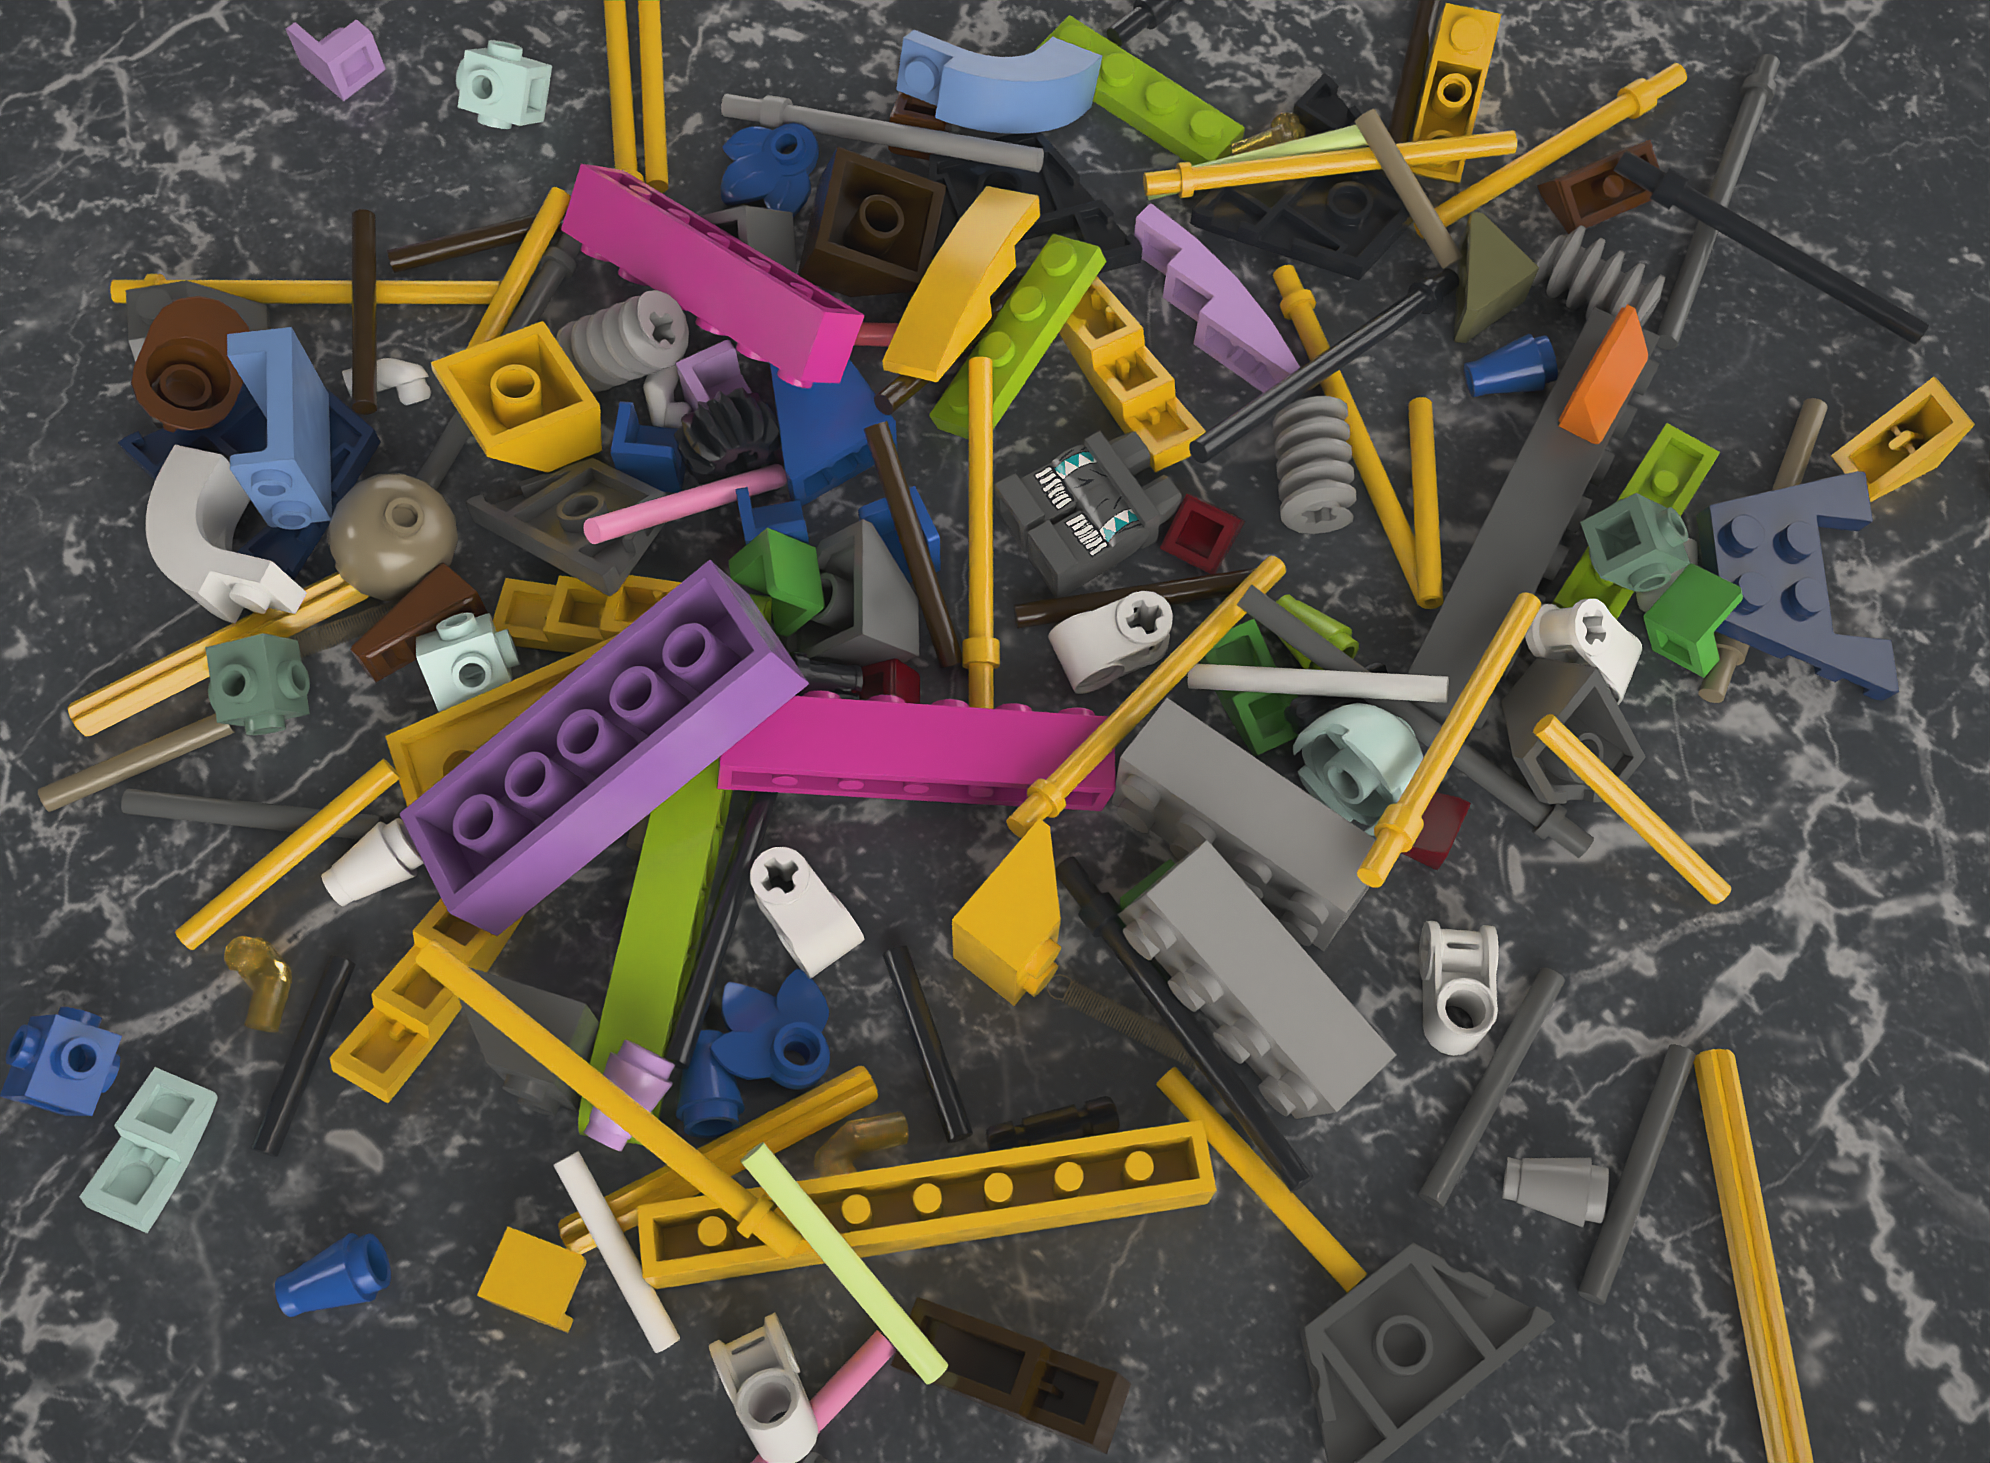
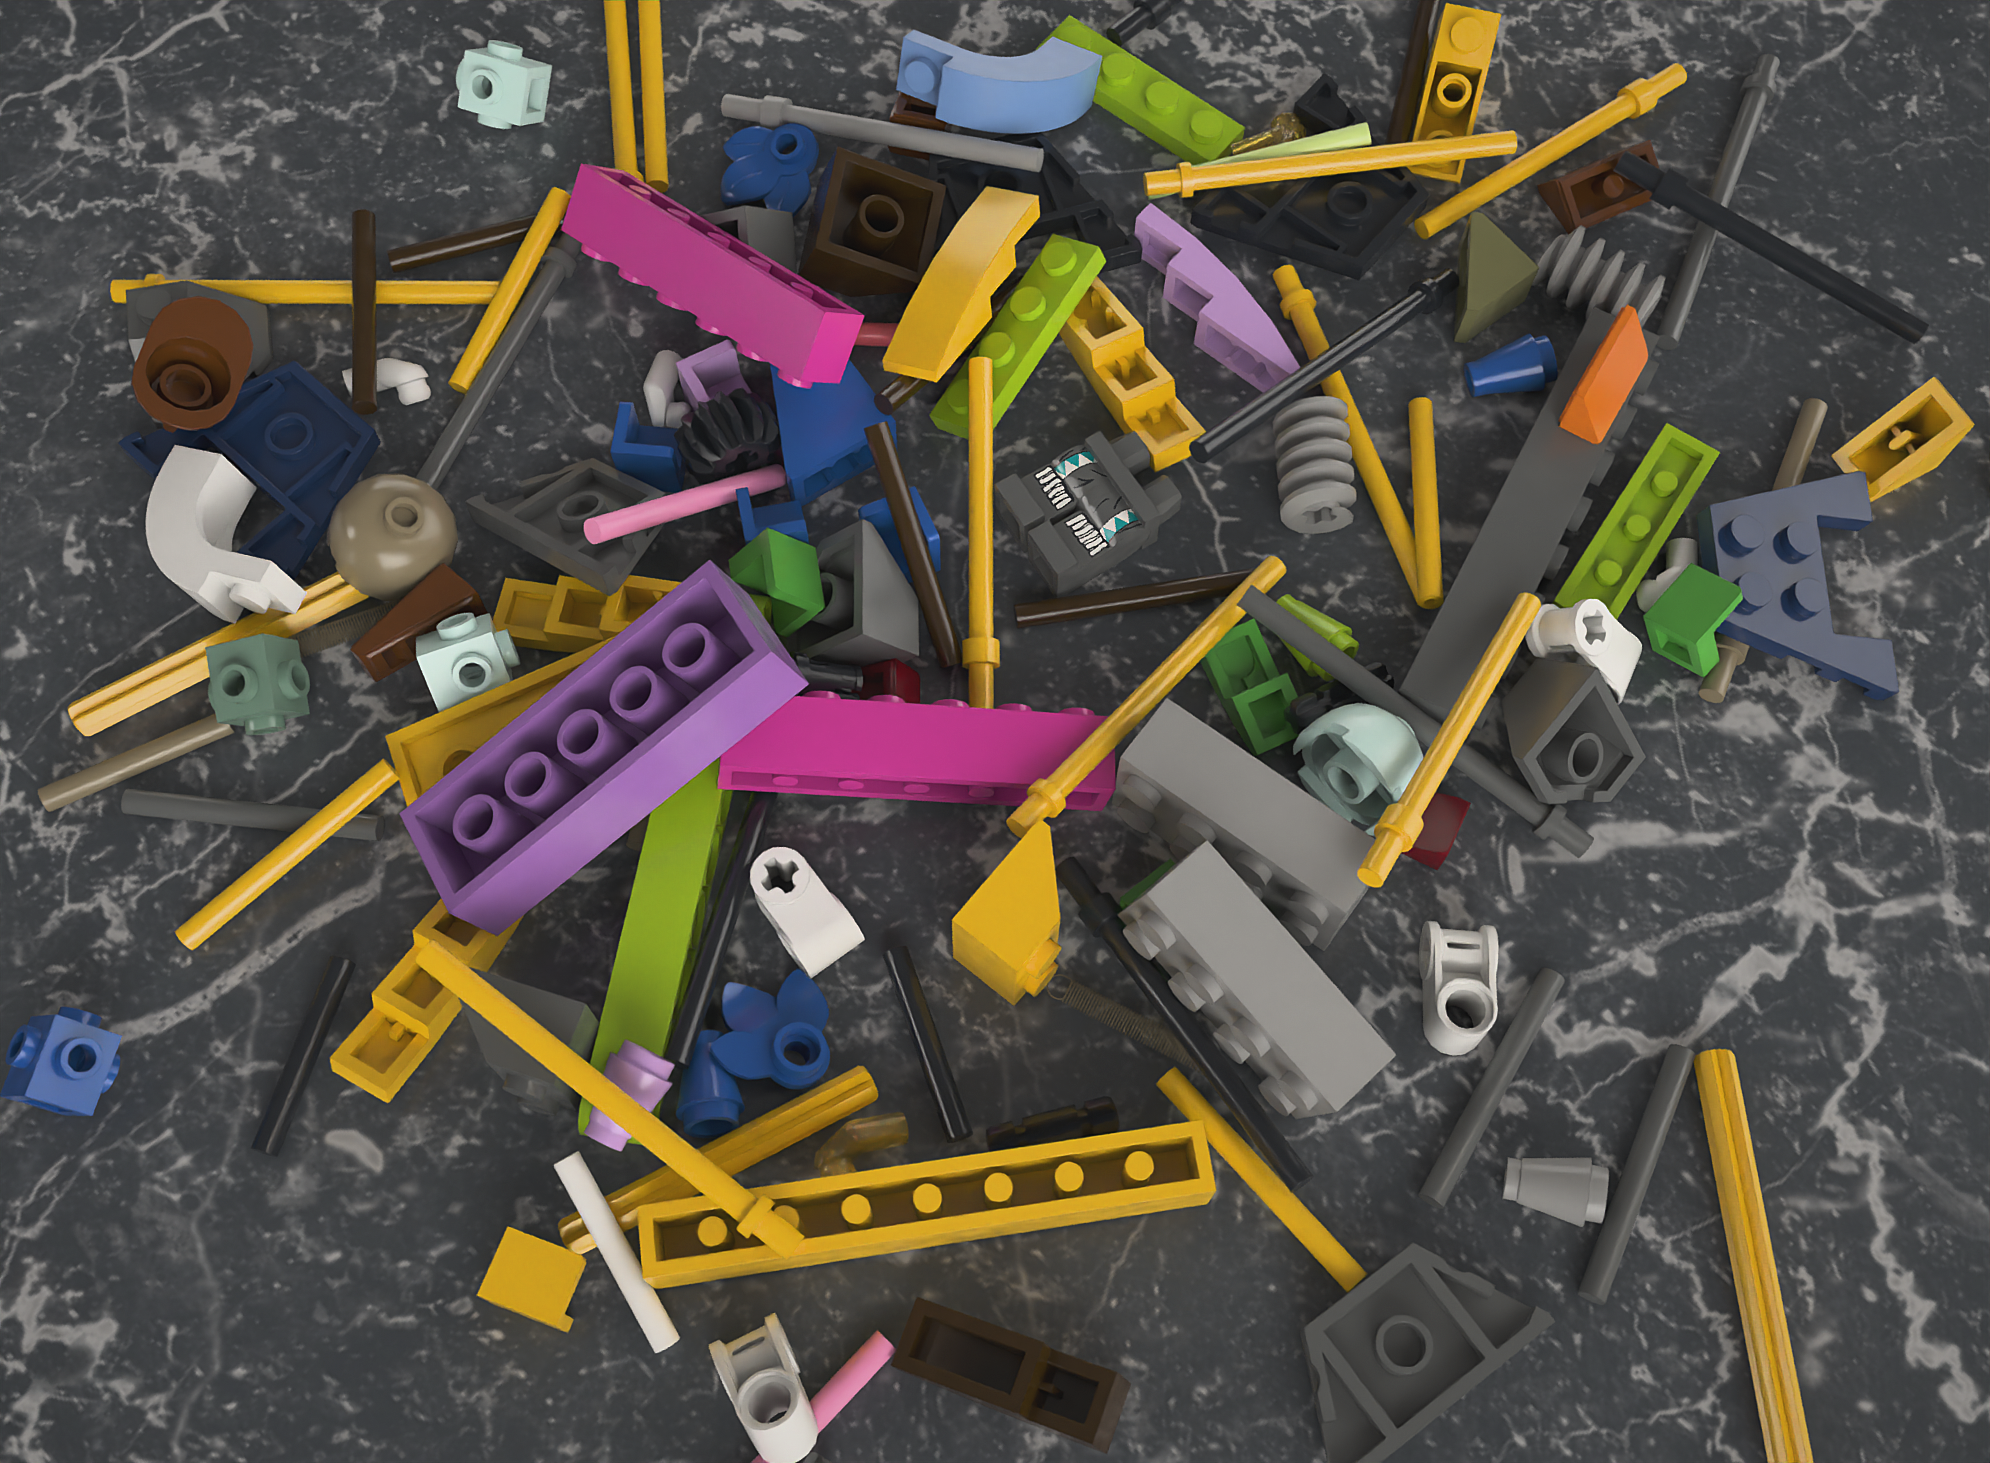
light aqua slope [79,1067,218,1233] -> none
clear yellow arm [224,935,292,1033] -> none
medium blue panel [227,327,332,529] -> none
blue cone [275,1233,391,1317] -> none
lavender panel [286,19,386,101] -> none
white cone [321,818,424,906] -> none
yellow slope [431,321,602,473] -> none
light grey piece [556,290,689,393] -> none
yellowish green bar [741,1142,948,1384] -> none
white piece [1048,591,1173,694] -> none
dark red slope [1160,494,1245,574] -> none
white bar [1188,664,1449,703] -> none
dark tan bar [1354,109,1463,270] -> none
yellow bar [1533,714,1731,904] -> none
sand green brick [1580,493,1691,592] -> none

